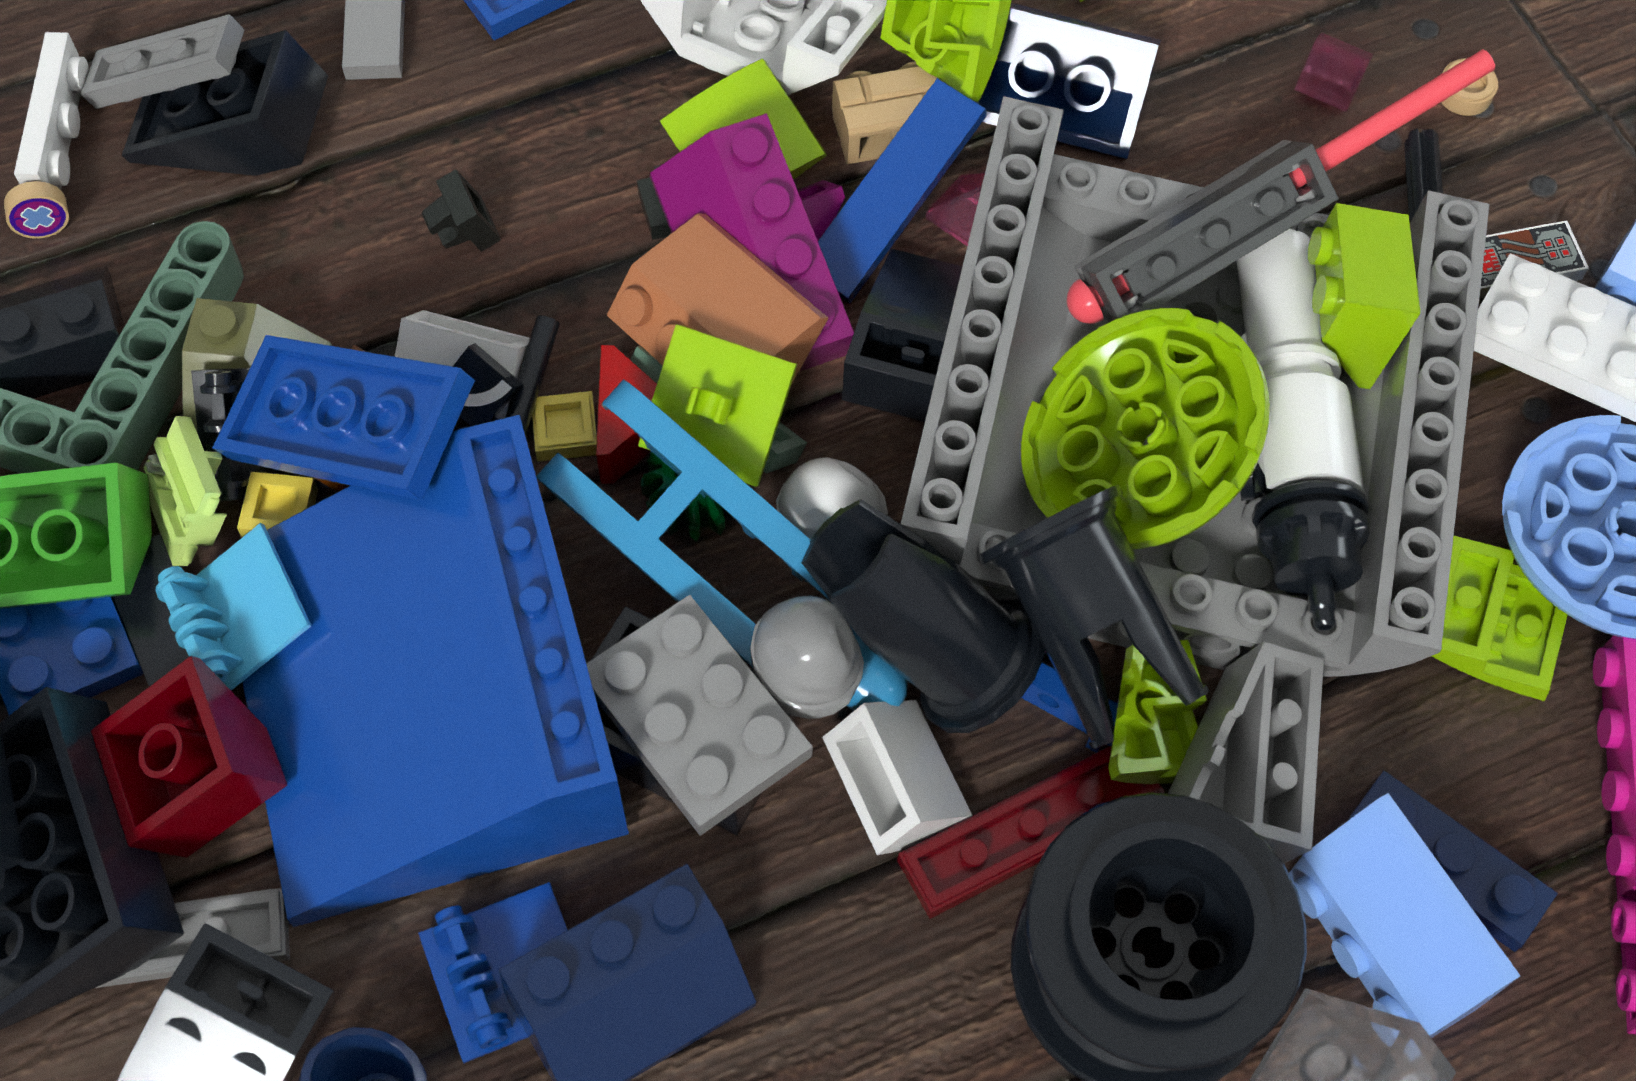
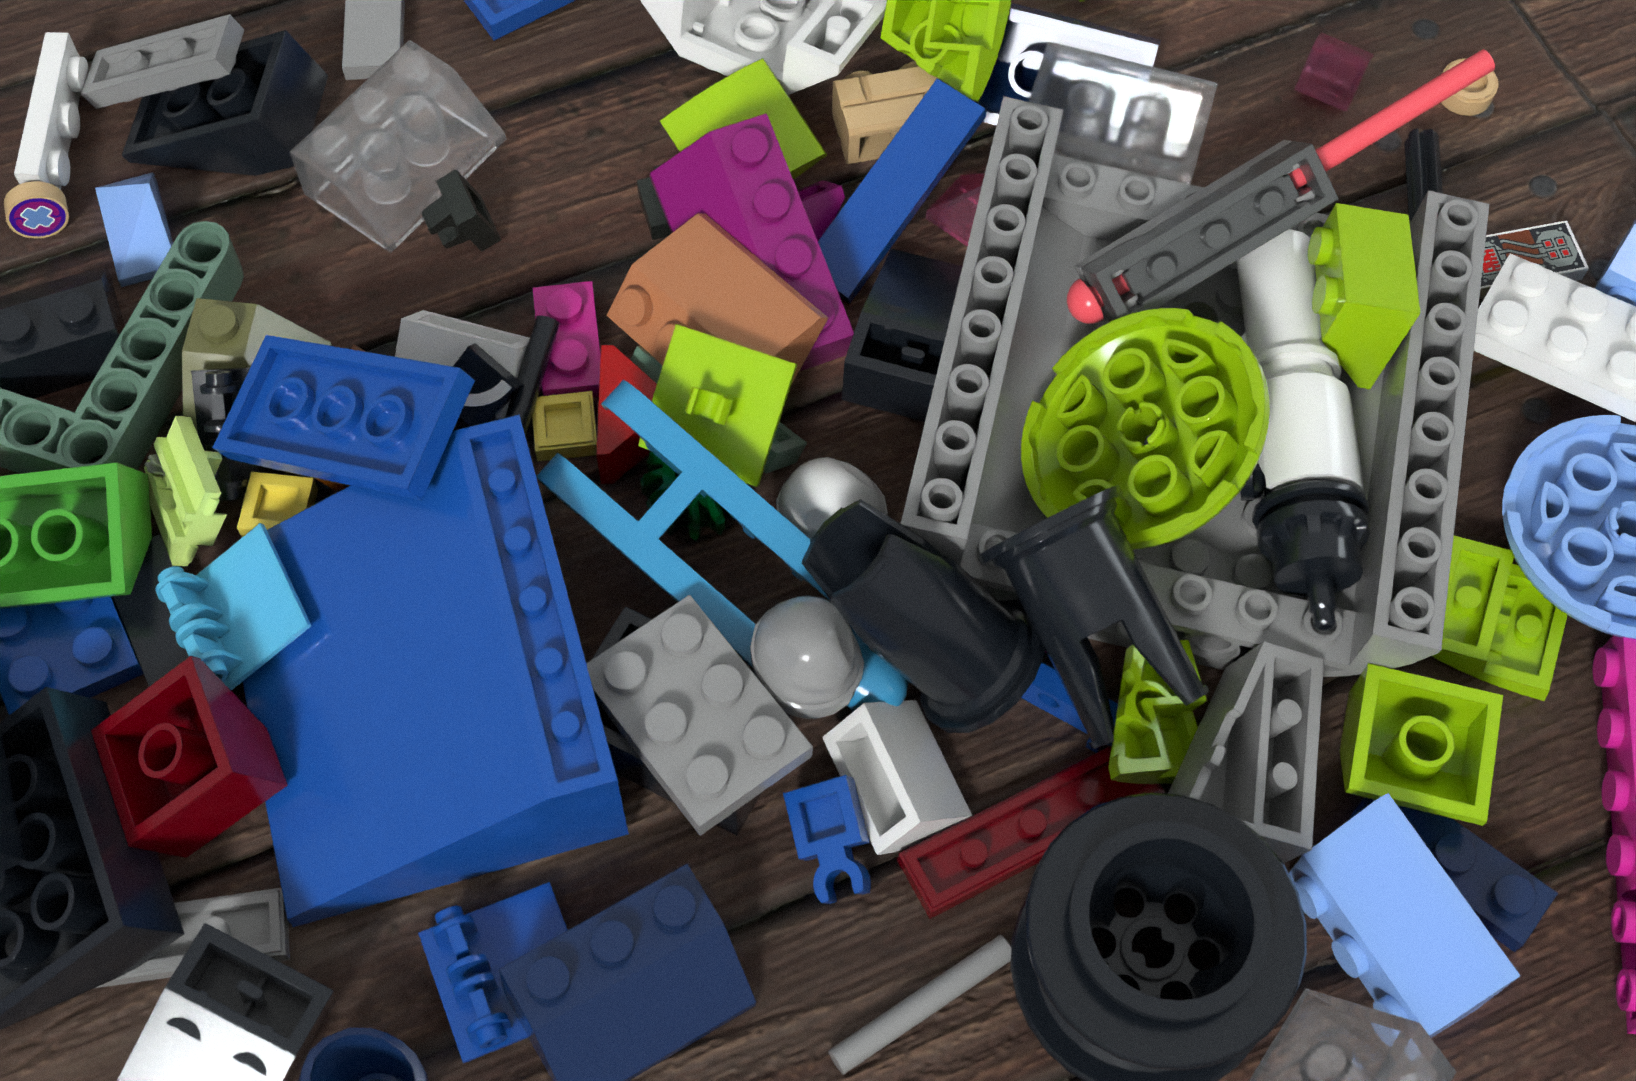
none -> light blue slope [95,172,173,287]
none -> clear slope [290,40,506,253]
none -> dark pink plate [533,281,601,397]
none -> blue plate [783,775,871,904]
none -> light grey bar [828,935,1011,1075]
none -> clear slope [1029,41,1218,184]
none -> lime slope [1339,663,1503,826]

